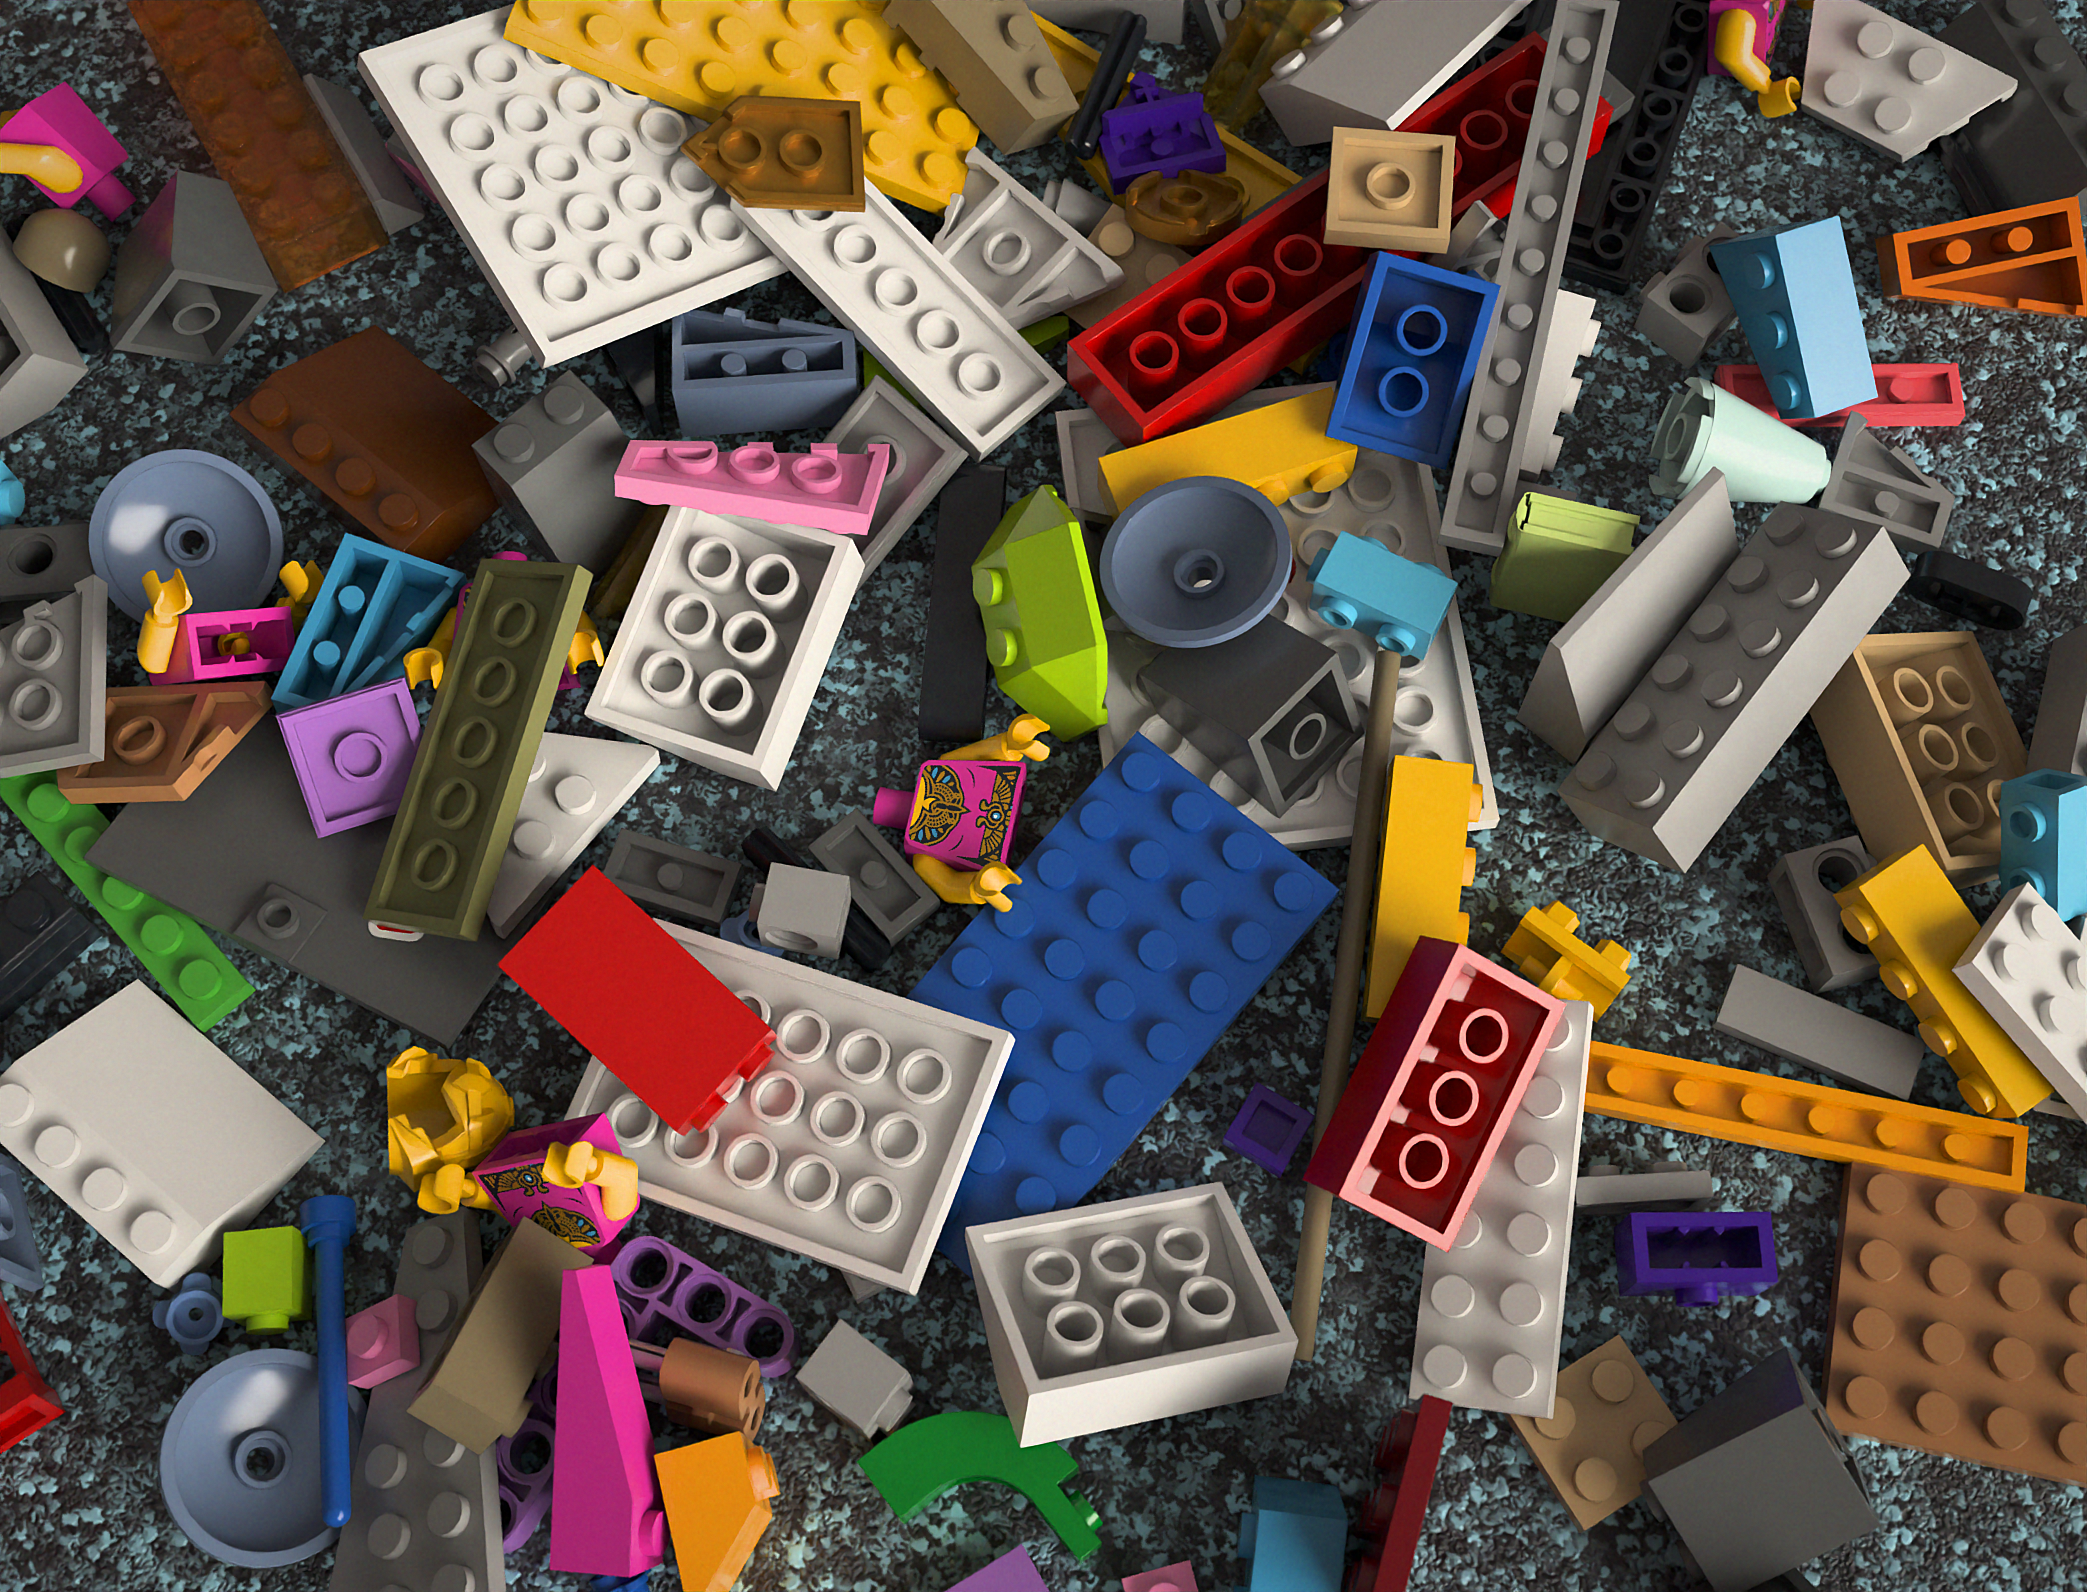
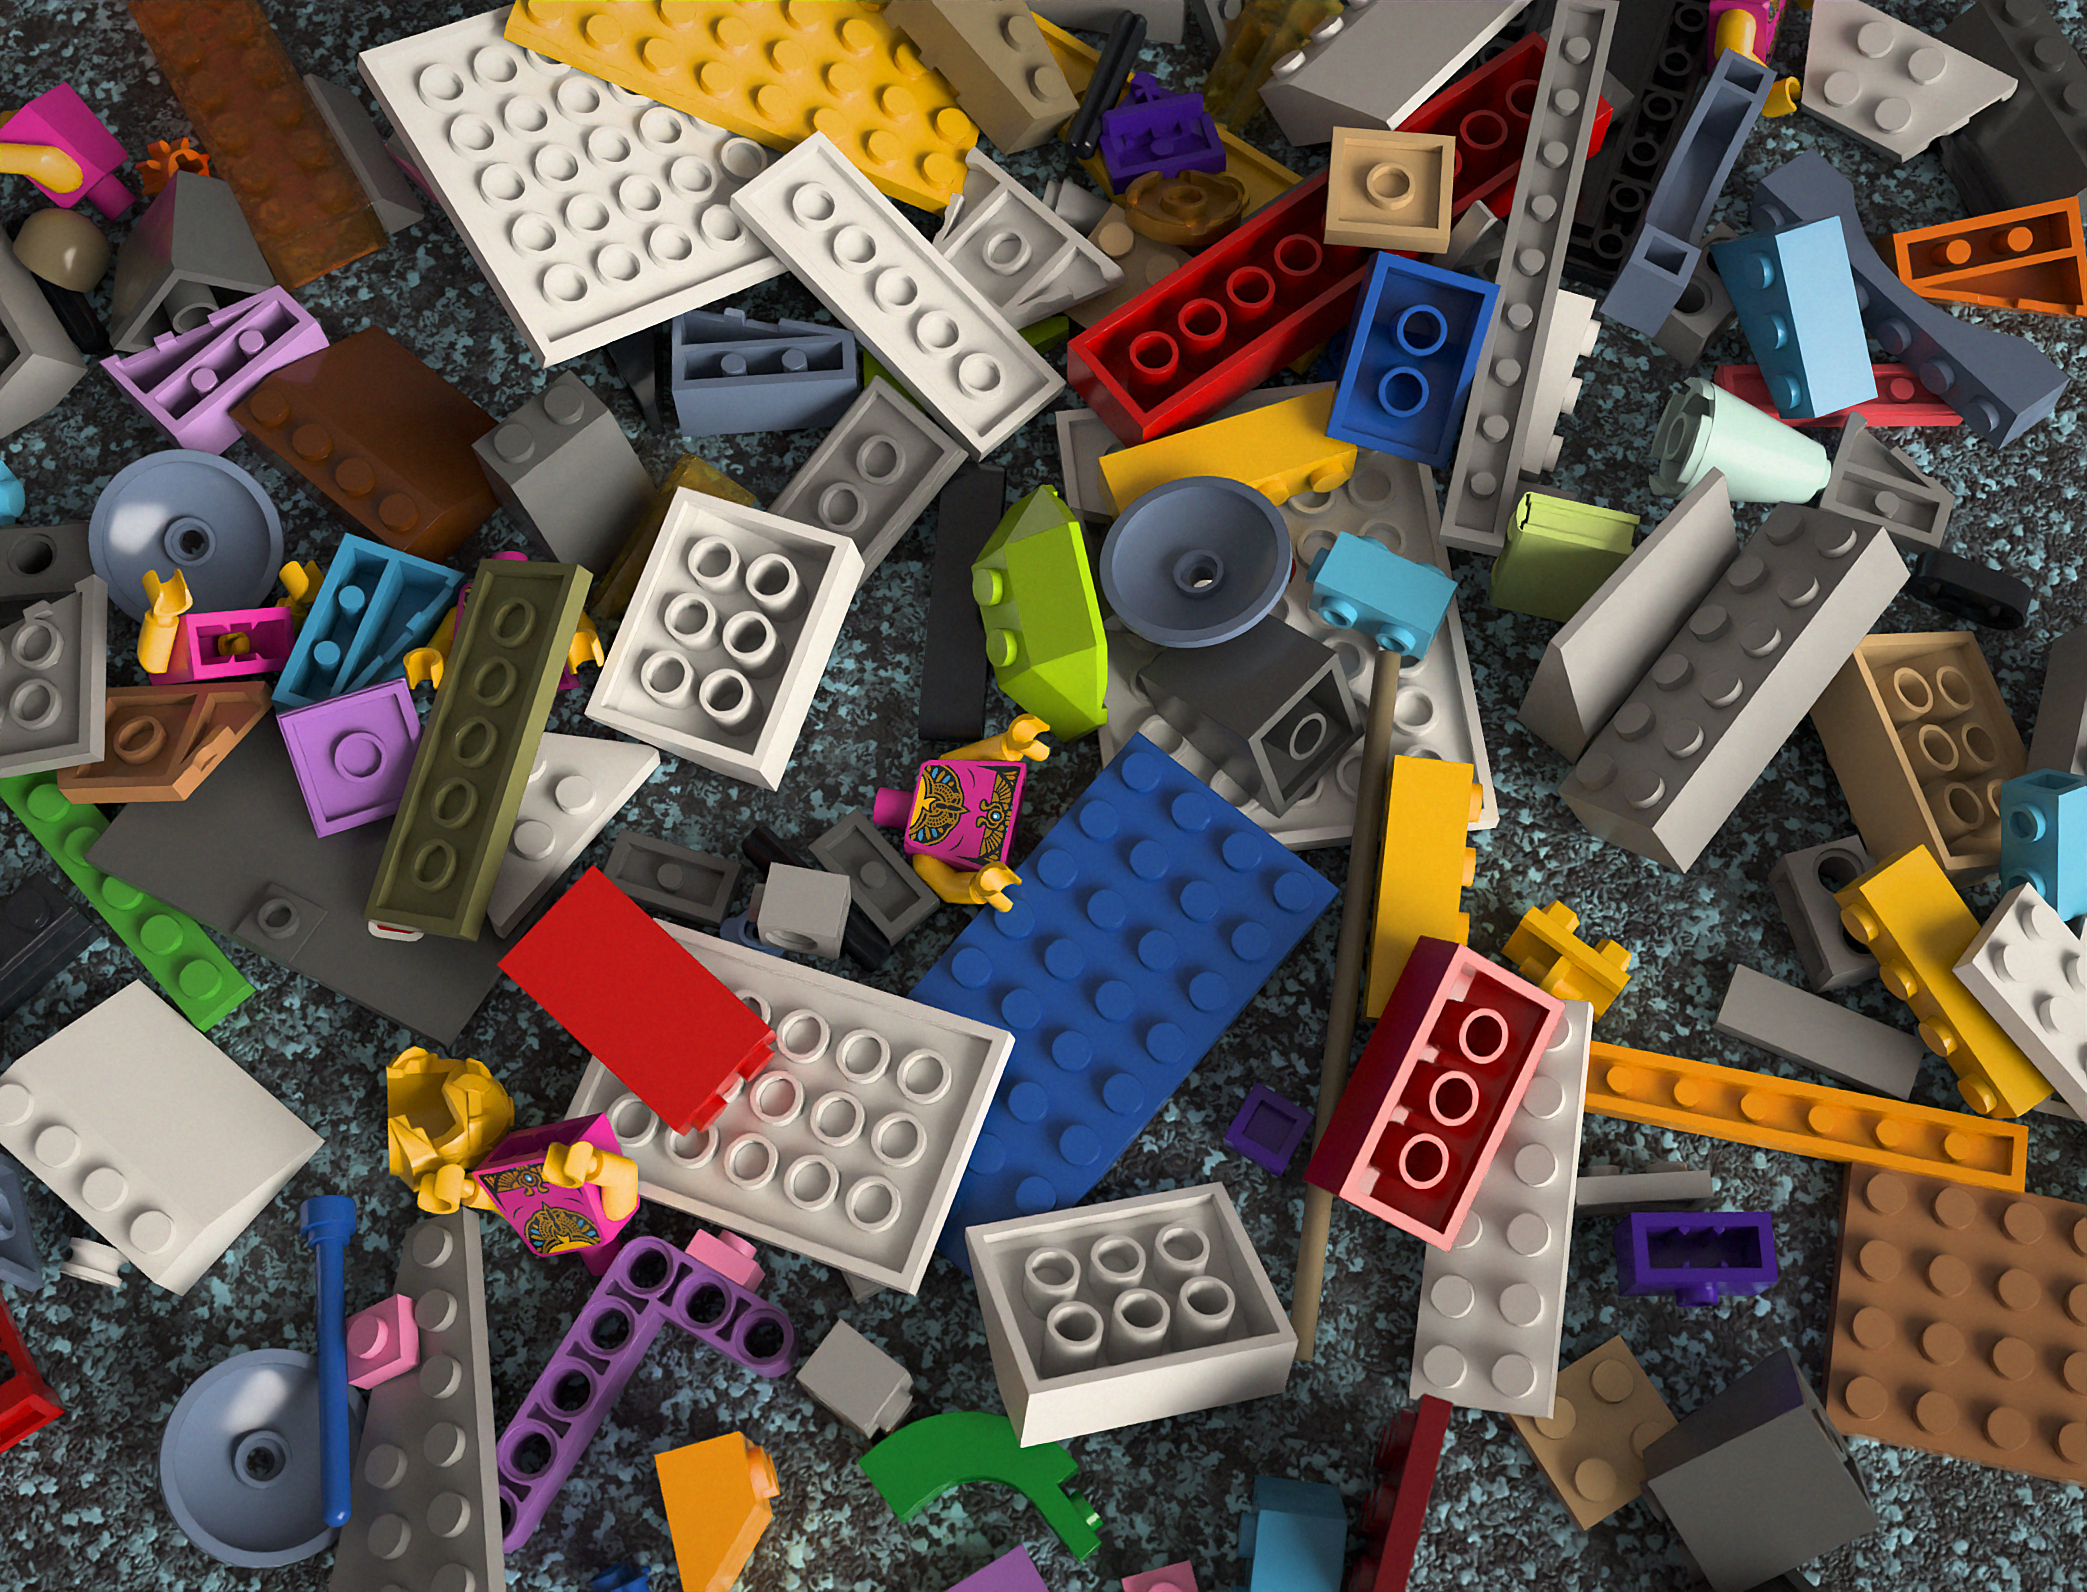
medium blue plate [152,1272,236,1355] -> none
lime brick [222,1226,312,1335] -> none
dark tan brick [406,1216,594,1455] -> none
light grey pin [472,323,533,389] -> none
dark pink wedge [549,1264,671,1577] -> none
bright pink wing [614,440,890,535] -> none
medium nougat piece [628,1337,765,1442] -> none
pearl gold tile [681,95,866,213] -> none
none -> white bush [59,1237,130,1289]
none -> lavender wedge [99,285,330,455]
none -> orange gear [135,137,210,198]
none -> bright pink plate [685,1228,765,1294]
none -> sand blue arch [1599,47,1778,339]
none -> sand blue arch [1746,147,2071,450]

